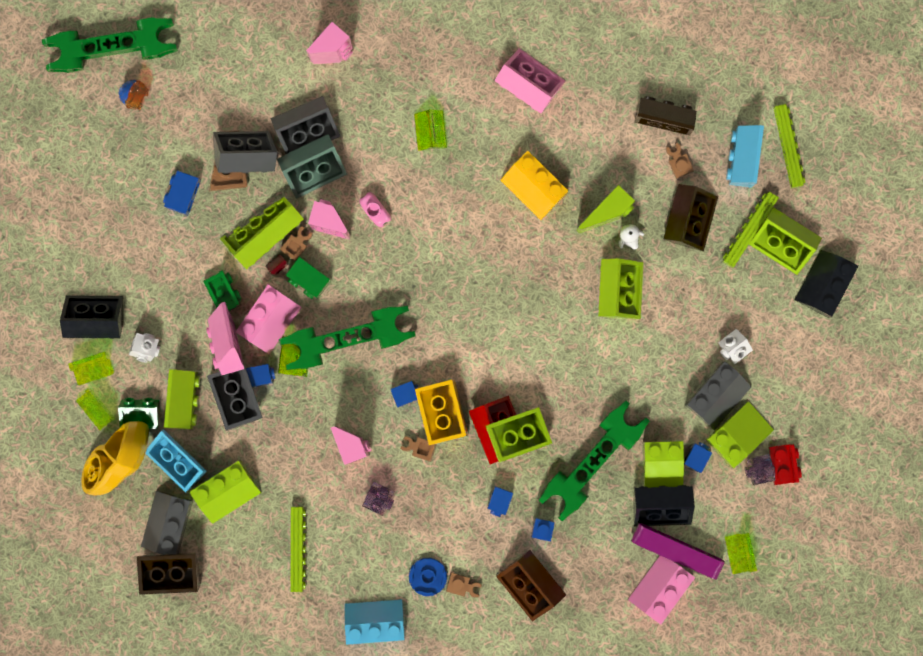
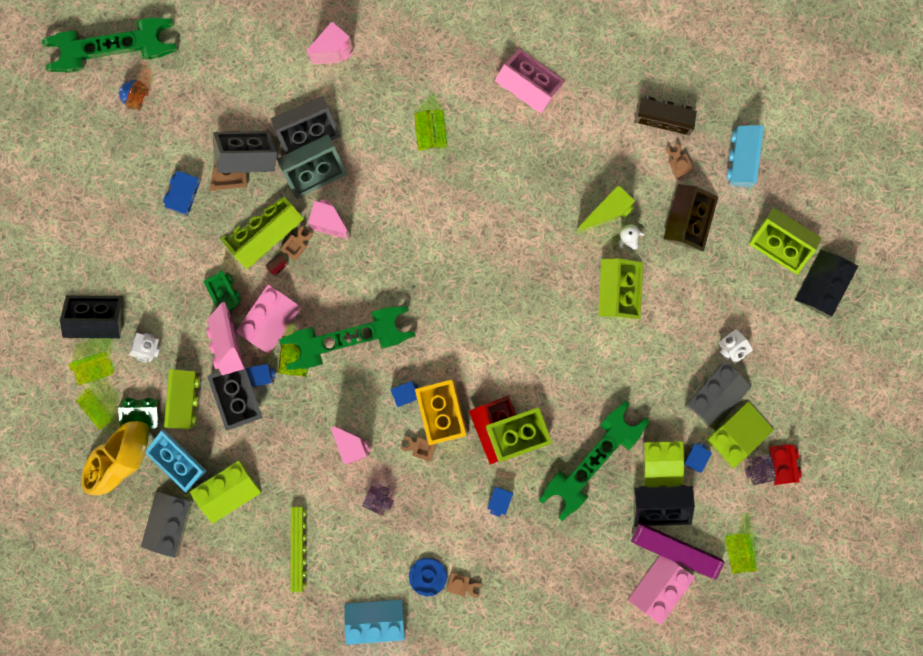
dark brown slope [137,553,201,595] -> none
green brick [286,257,331,299] -> none
bright pink piece [359,192,391,227] -> none
reddish brown slope [496,550,566,621] -> none
yellow slope [500,151,568,220] -> none
blue brick [531,518,555,542] -> none
lime piece [723,191,779,268] -> none
lime piece [773,104,805,189] -> none

